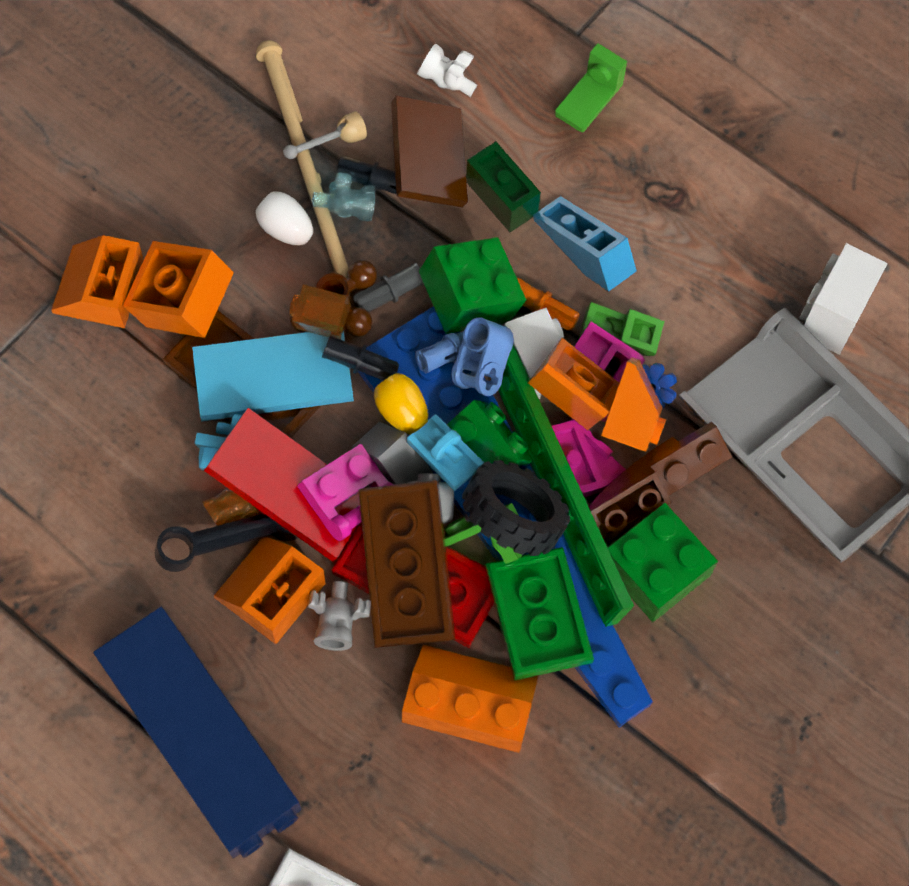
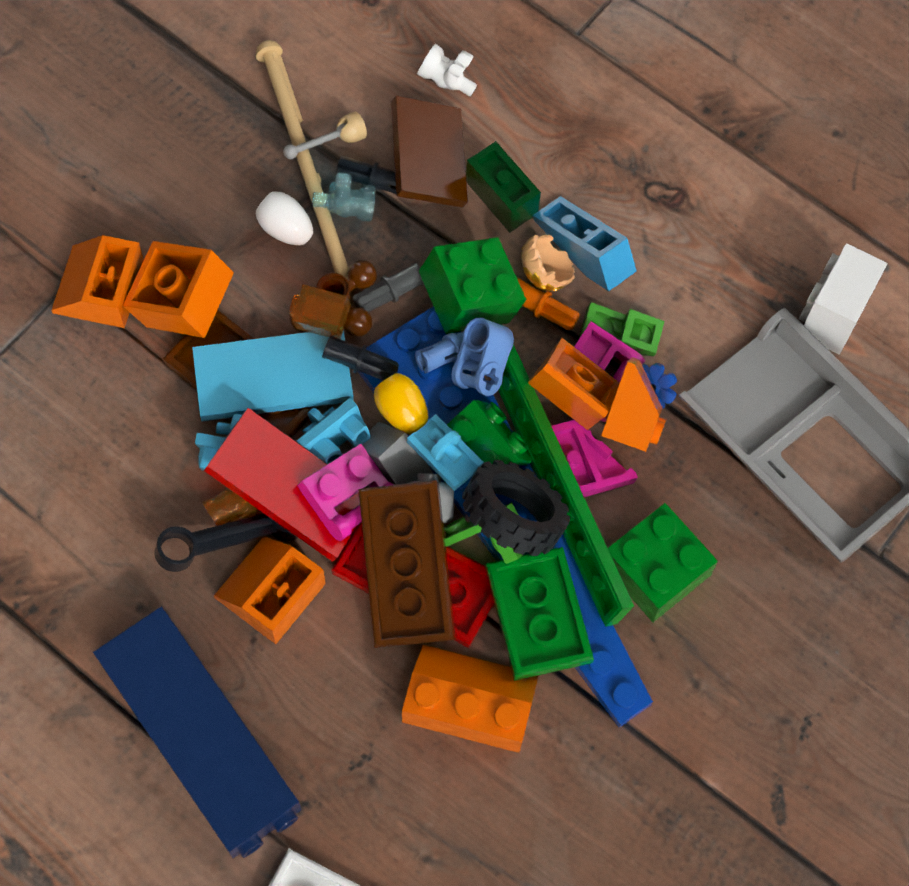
light grey piece [308,581,371,651] -> none
white slope [504,308,564,400] -> none
bright green bracket [555,43,627,132] -> none
reddish brown slope [589,422,732,543] -> none
none -> medium azure hips [297,398,371,464]
none -> light nougat hair [521,235,575,291]

